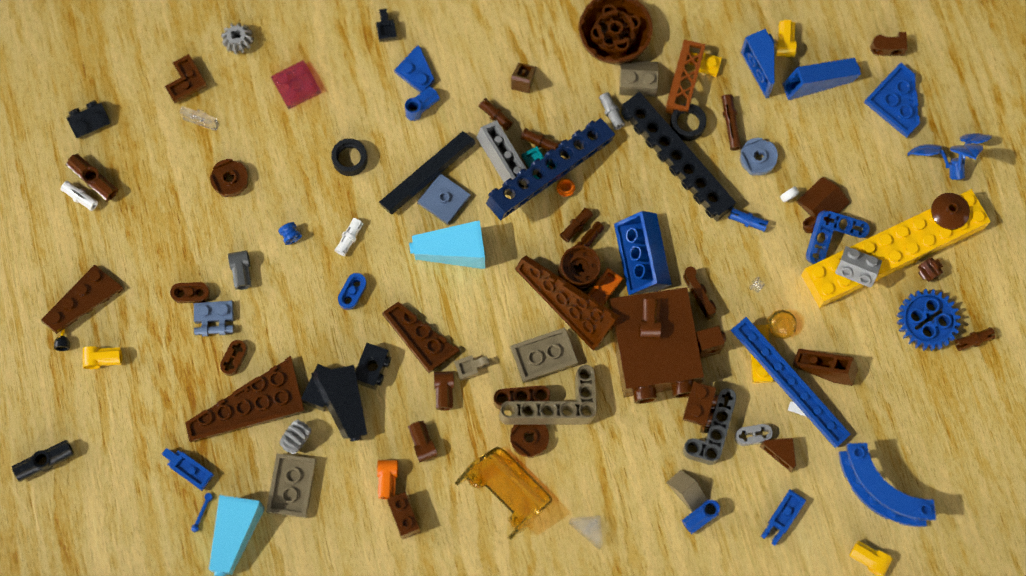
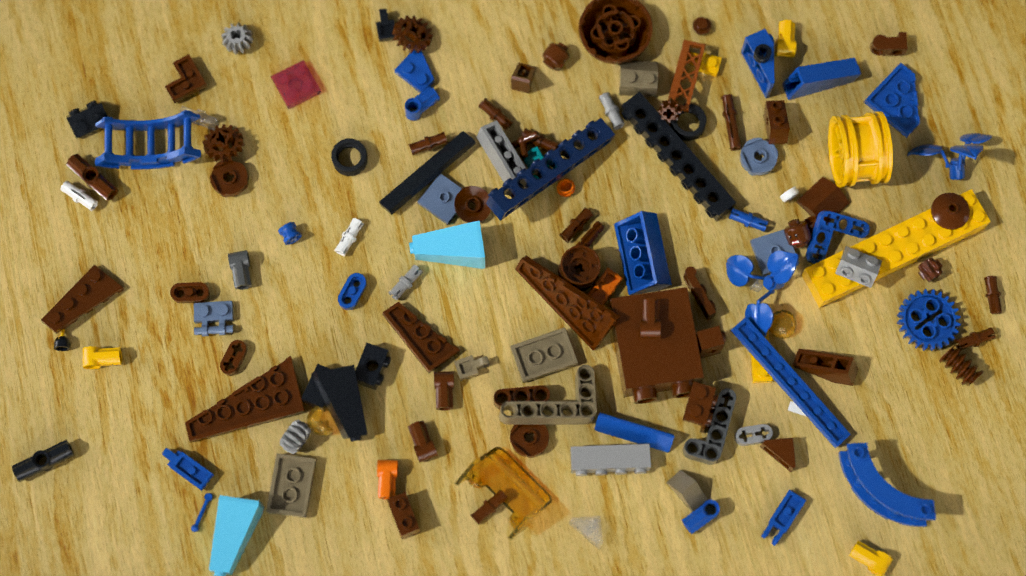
none -> blue fence [95,110,201,170]
none -> reddish brown gear [202,124,245,163]
none -> clear yellow hair [306,406,333,436]
none -> light grey pin [388,265,423,300]
none -> reddish brown gear [392,15,433,53]
none -> reddish brown pin [409,132,448,155]
none -> reddish brown dish [454,186,491,223]
none -> reddish brown pin [471,489,509,525]
none -> reddish brown piece [511,131,540,158]
none -> reddish brown head [542,42,569,70]
none -> light grey brick [570,444,651,476]
none -> blue slope [594,413,674,453]
none -> reddish brown gear [658,98,682,123]
none -> reddish brown plate [693,17,711,35]
none -> blue plant [726,251,799,337]
none -> sand blue plate [750,230,799,276]
none -> black bush [754,44,772,63]
none -> reddish brown brick [764,100,790,144]
none -> reddish brown head [784,219,812,248]
none -> yellow wheel [828,111,893,188]
none -> reddish brown piece [939,345,984,386]
none -> reddish brown axle [984,276,1002,315]

